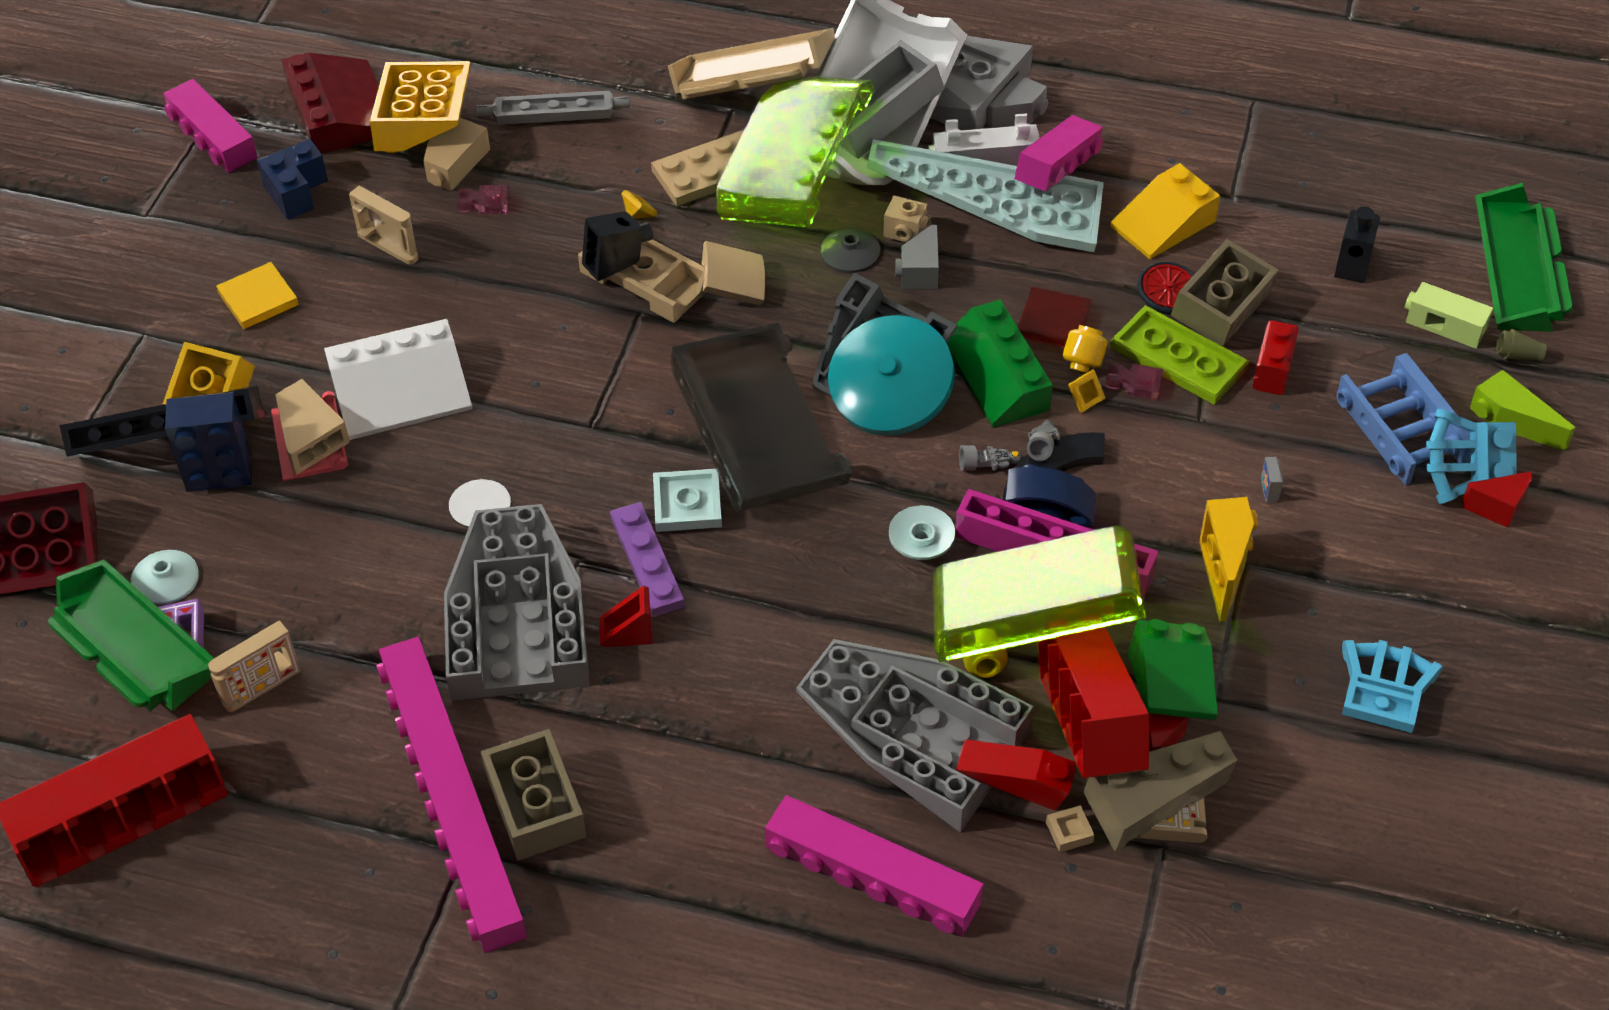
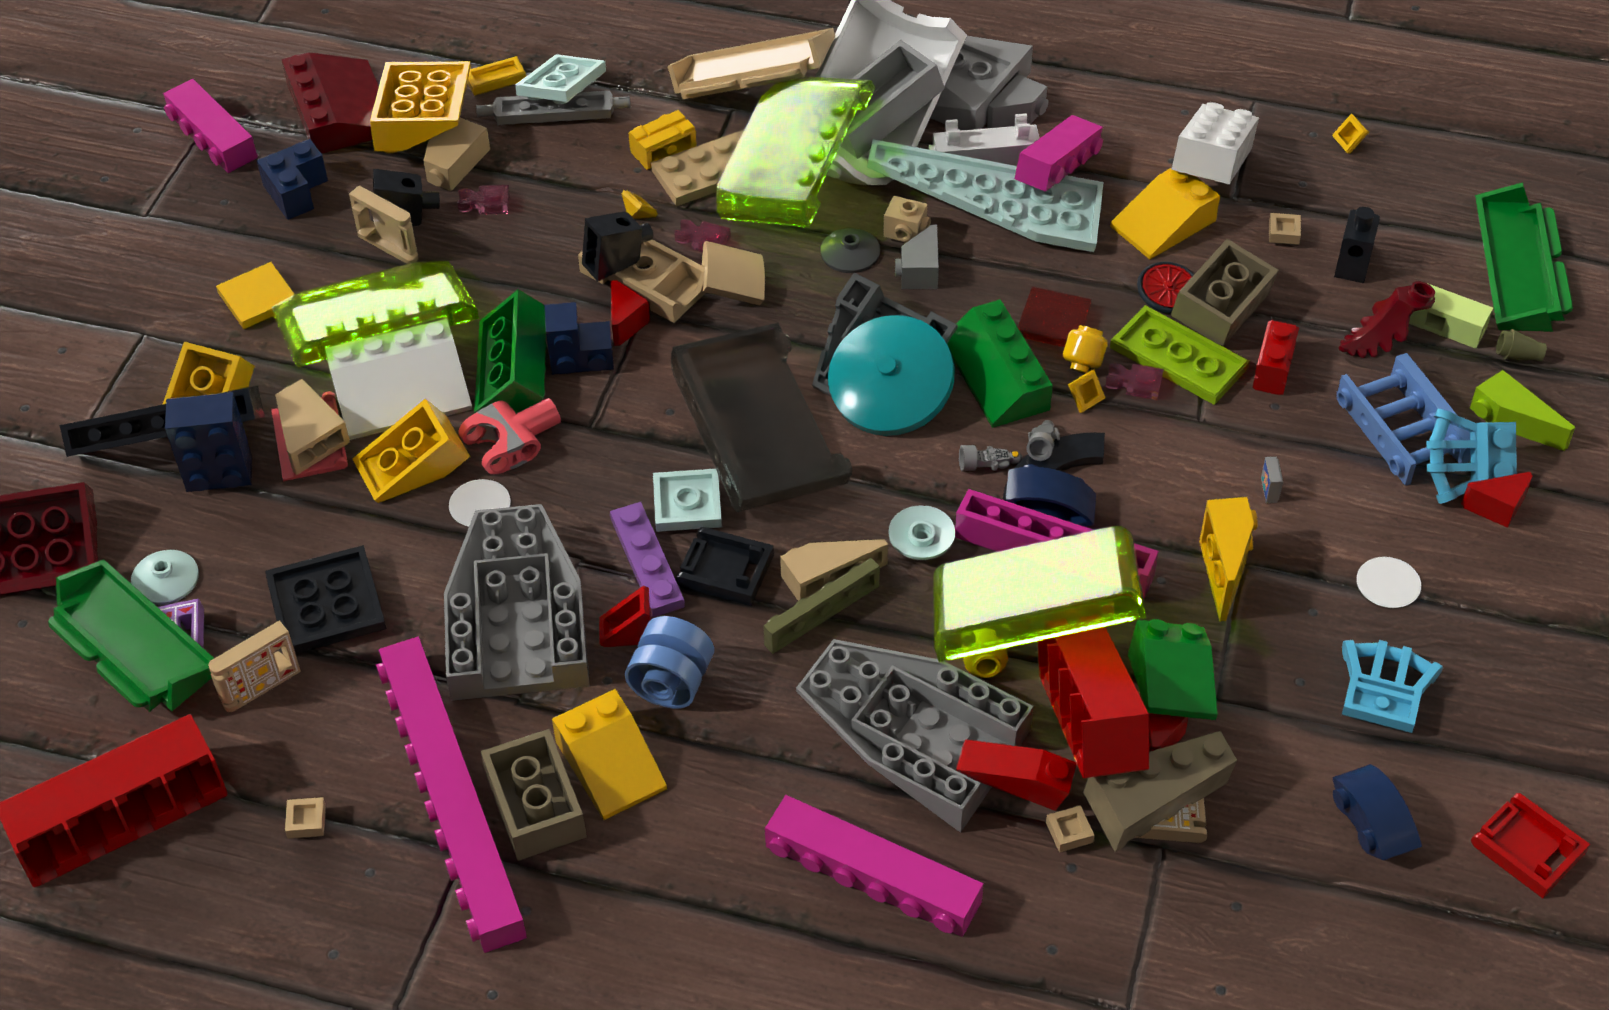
none -> black plate [265,545,386,654]
none -> clear neon green slope [272,261,479,367]
none -> tan plate [285,797,326,839]
none -> yellow slope [352,398,470,503]
none -> black torso [373,169,440,227]
none -> coral connector [458,398,561,475]
none -> yellow tile [467,56,526,96]
none -> green slope [474,289,547,414]
none -> light aqua plate [515,54,606,104]
none -> dark blue brick [545,302,614,375]
none -> yellow slope [552,689,667,820]
none -> red slope [611,280,650,346]
none -> medium blue wheel [625,616,714,709]
none -> yellow brick [628,110,697,170]
none -> clear pink plate [674,219,731,252]
none -> black container [676,527,774,606]
none -> olive plate [763,558,880,654]
none -> tan slope [780,539,888,601]
none -> white brick [1171,102,1259,184]
none -> tan plate [1269,213,1301,244]
none -> yellow slope [1332,114,1369,154]
none -> dark blue brick [1332,764,1422,860]
none -> dark red plant [1338,281,1435,358]
none -> white sticker [1357,557,1421,608]
none -> red container [1471,793,1590,899]

